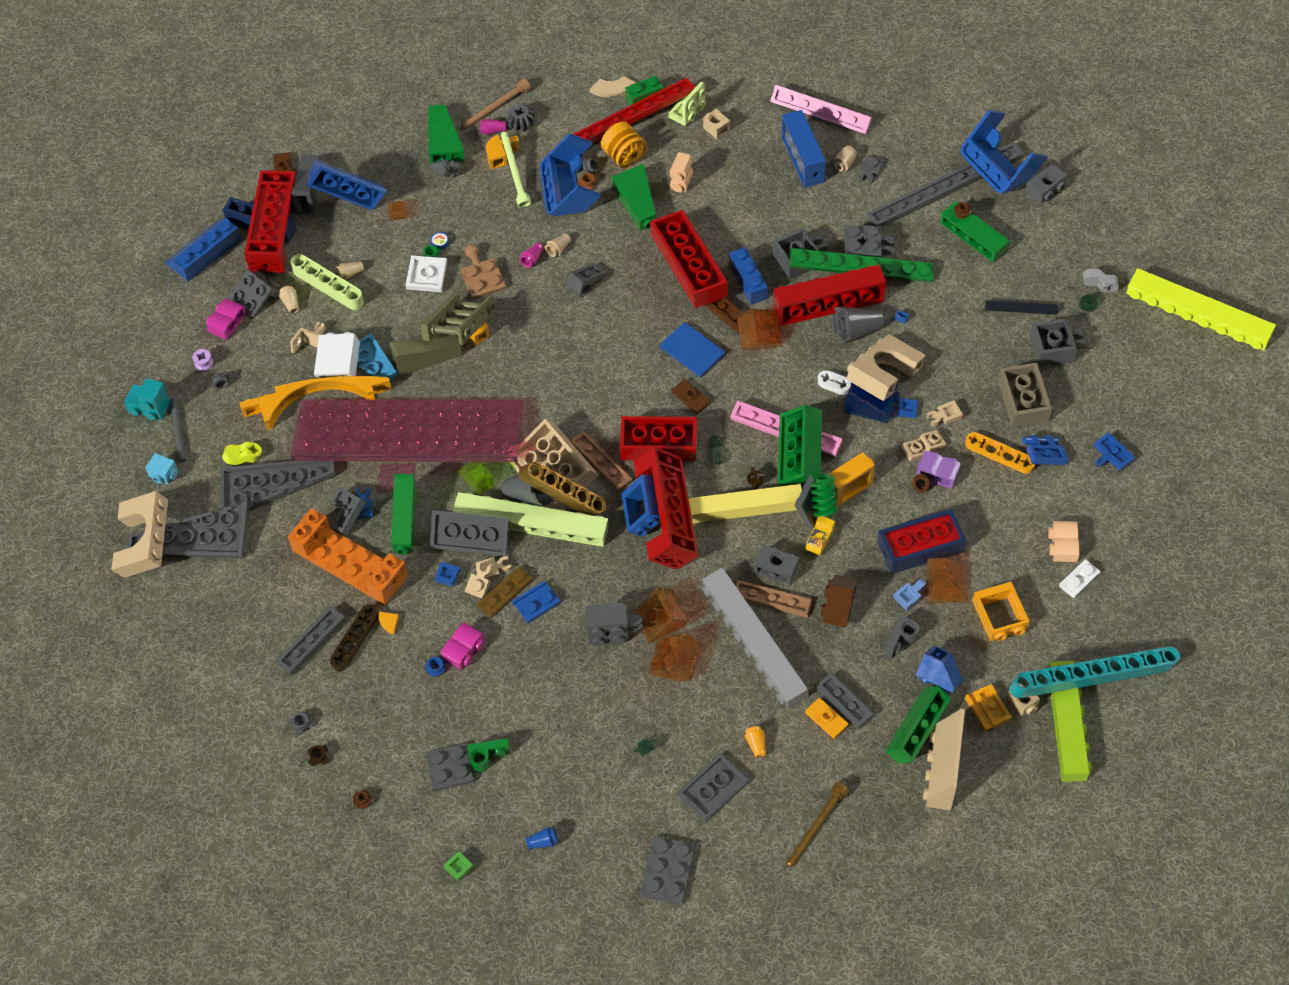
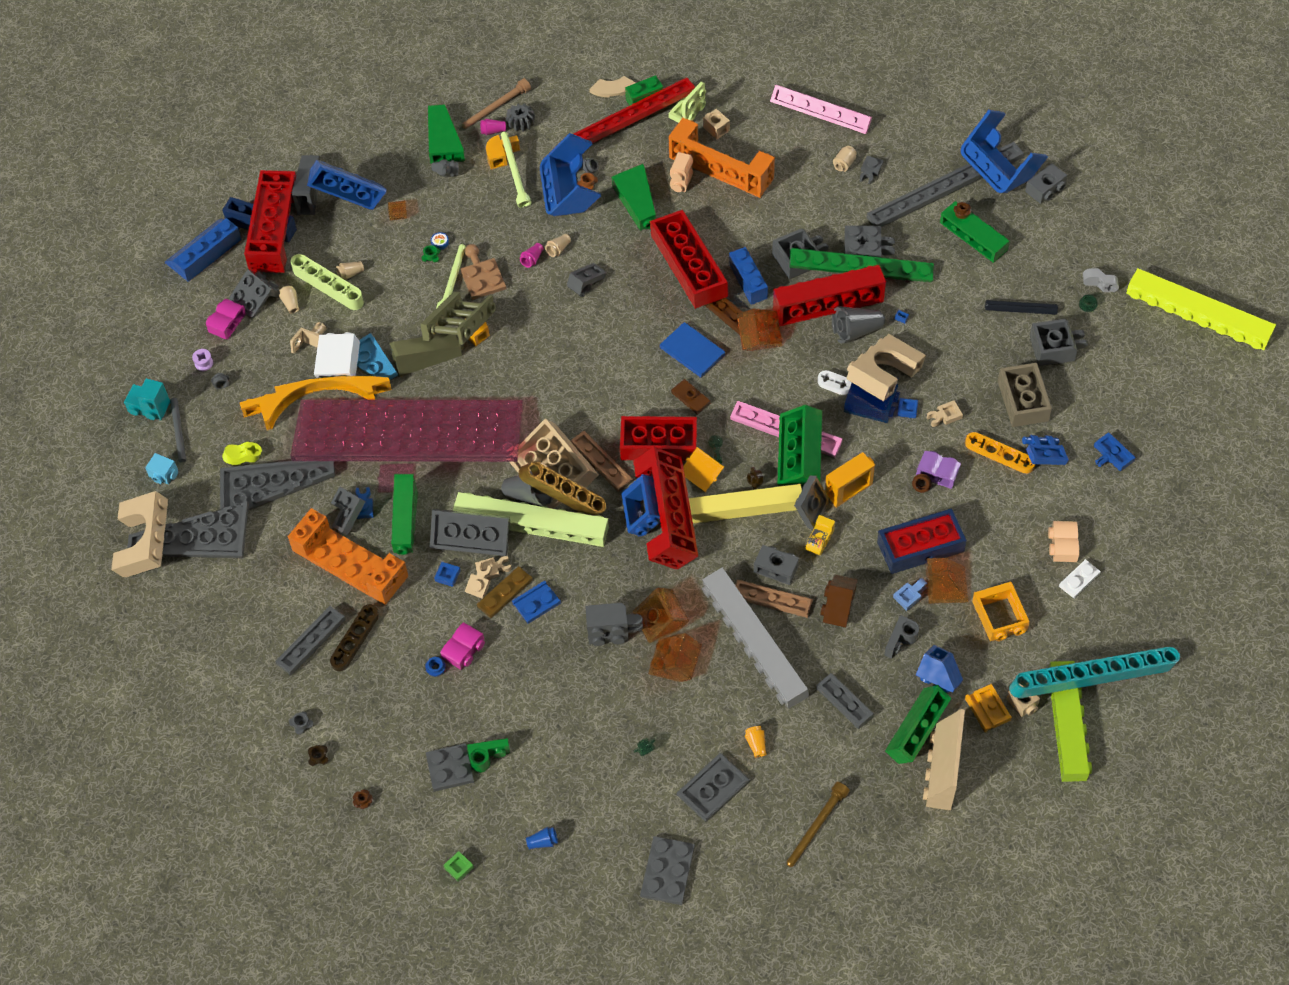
reddish brown plate [273,152,293,171] -> none
light orange tile [379,612,399,634] -> none
white plate [405,255,447,292] -> none
clear neon green slope [456,460,494,496] -> none
light orange wheel [601,122,647,169] -> none
blue brick [781,110,826,188] -> none
light orange plate [805,698,849,739] -> none
green piece [811,473,838,517] -> none
tan slope [901,430,946,462] -> none
none -> yellowish green piece [436,244,466,308]
none -> orange plate [669,118,775,198]
none -> light orange piece [683,447,724,492]

